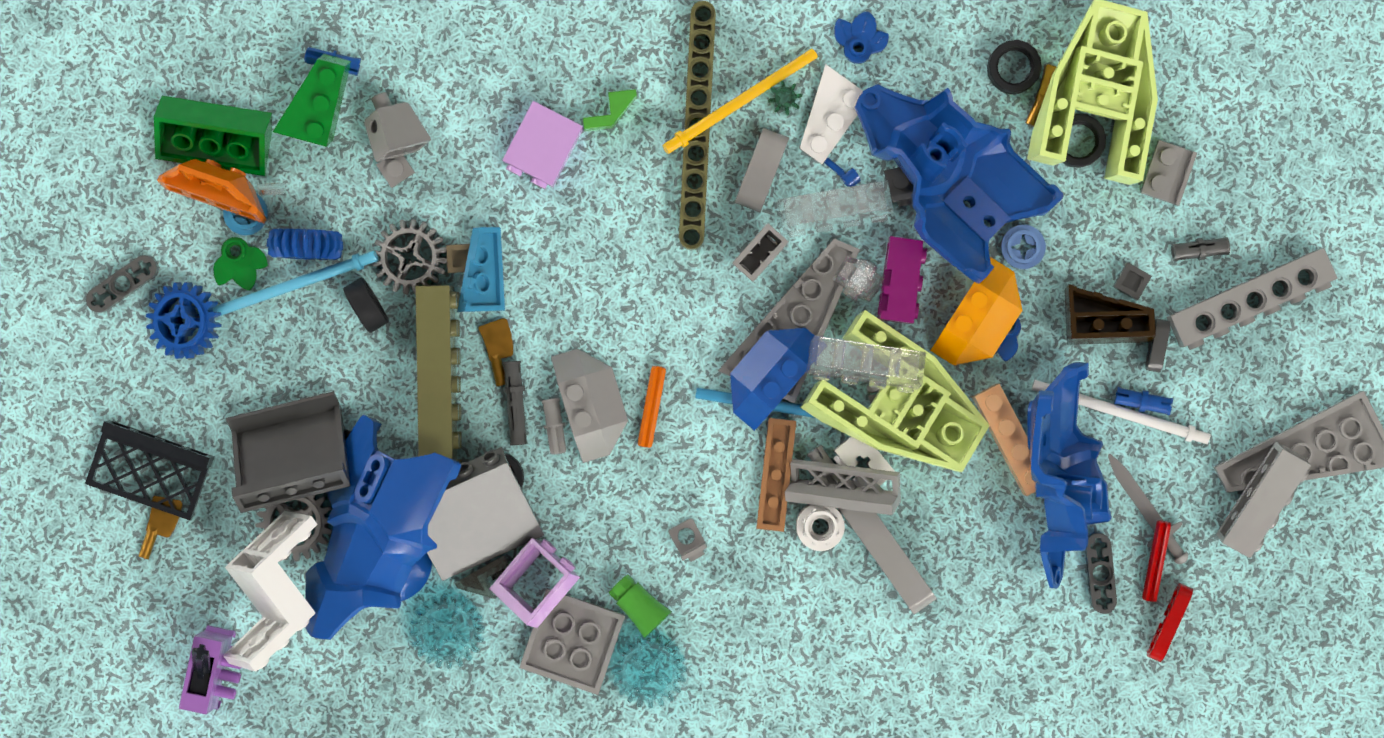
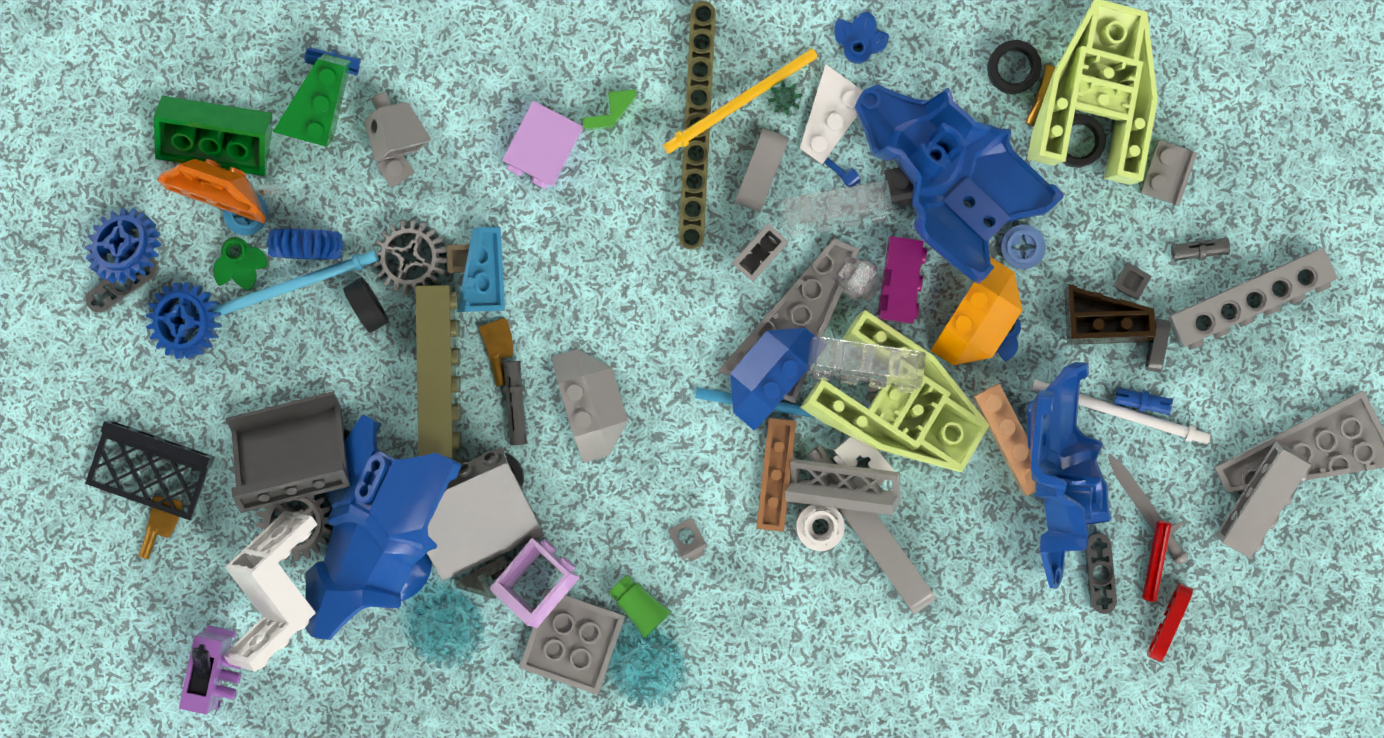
light grey axle [542,398,566,455] -> none
orange axle [638,366,666,448] -> none
none -> blue gear [85,208,162,284]

